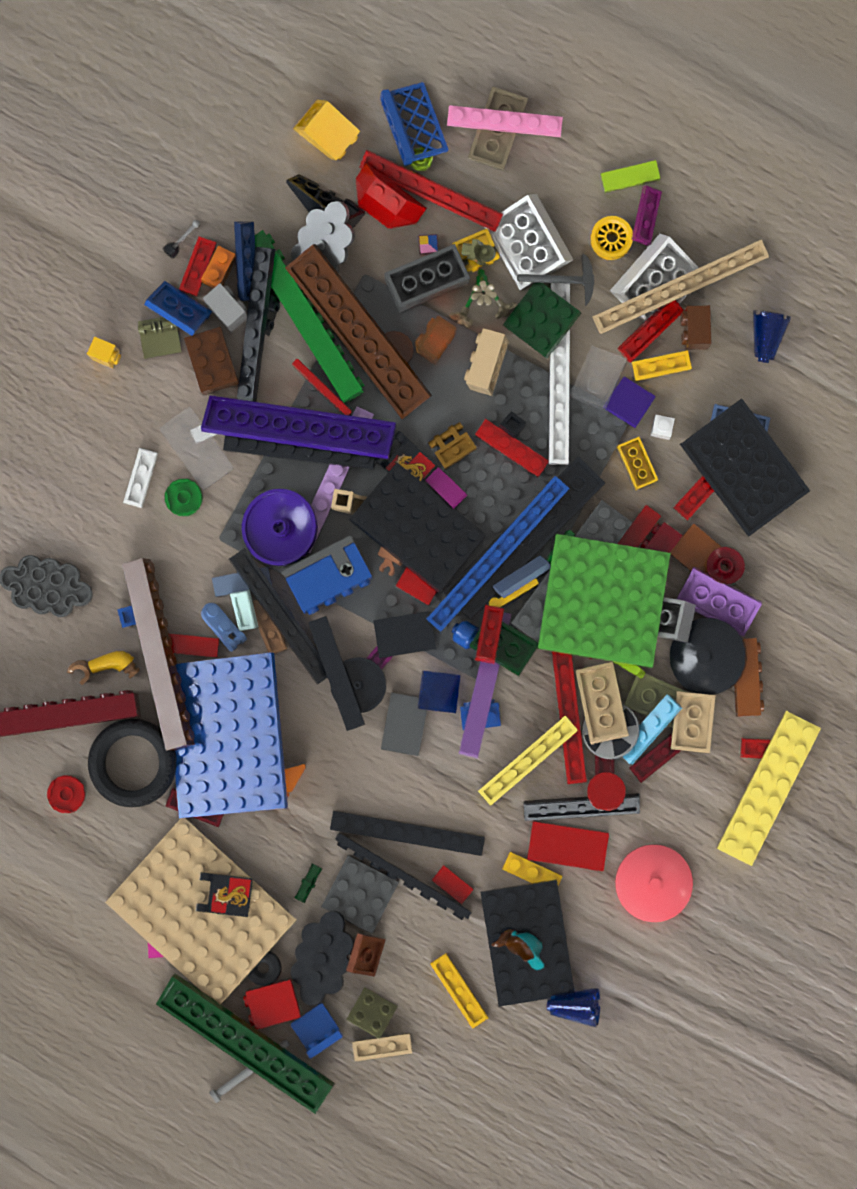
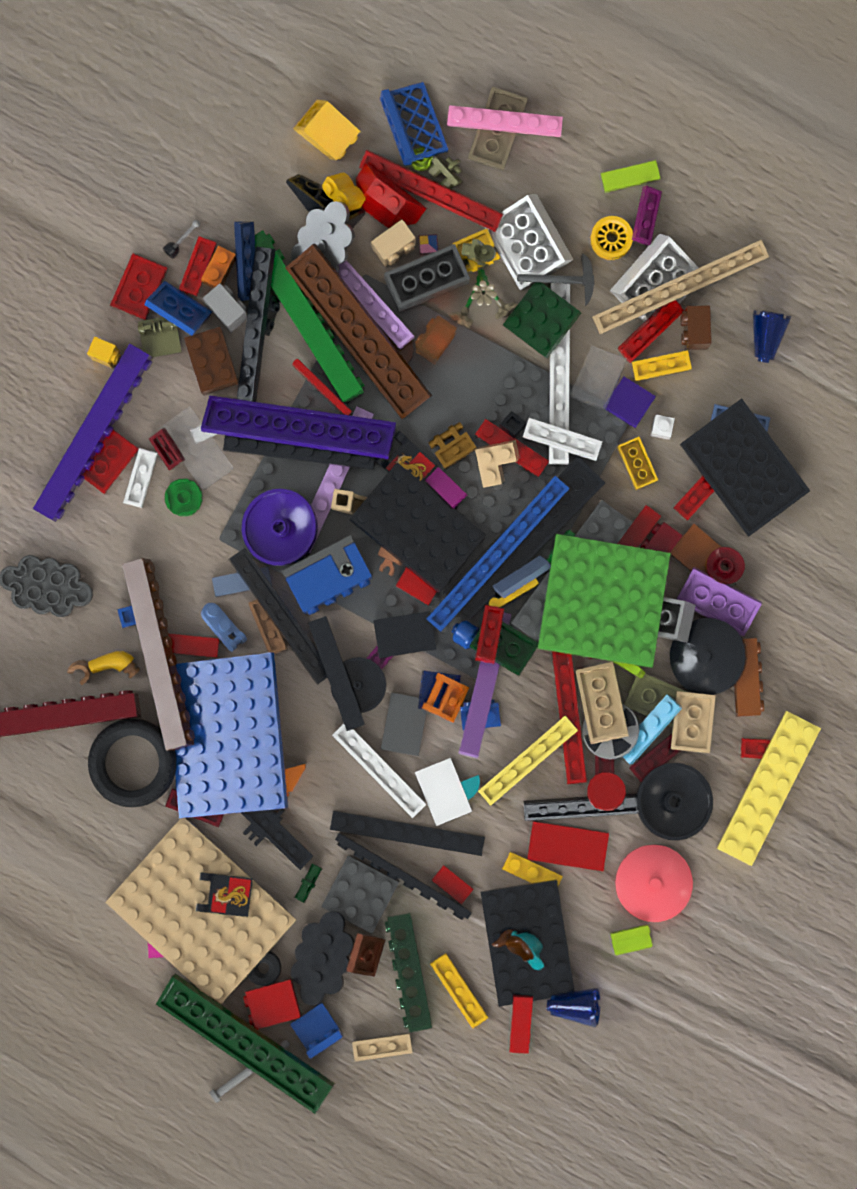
red tile [47,775,86,814] -> none
light aqua tile [230,590,259,631] -> none
olive hinge [346,987,398,1039] -> none
tan brick [464,328,509,396] -> none
none -> dark purple brick [33,343,152,522]
none -> red tile [82,429,139,495]
none -> red tile [110,253,168,320]
none -> dark red tile [149,428,186,470]
none -> black hinge [241,808,313,870]
none -> yellow brick [322,172,365,212]
none -> white plate [332,724,426,818]
none -> lavender plate [339,260,414,350]
none -> tan brick [371,220,416,267]
none -> clear green brick [385,912,432,1033]
none -> white tile [415,758,472,826]
none -> orange plate [422,673,469,723]
none -> olive hips [428,157,463,189]
none -> teal tile [461,775,480,800]
none -> tan brick [475,440,520,488]
none -> red tile [509,995,533,1054]
none -> white plate [523,418,602,461]
none -> lime panel [610,924,652,955]
none -> black dish [636,763,713,840]

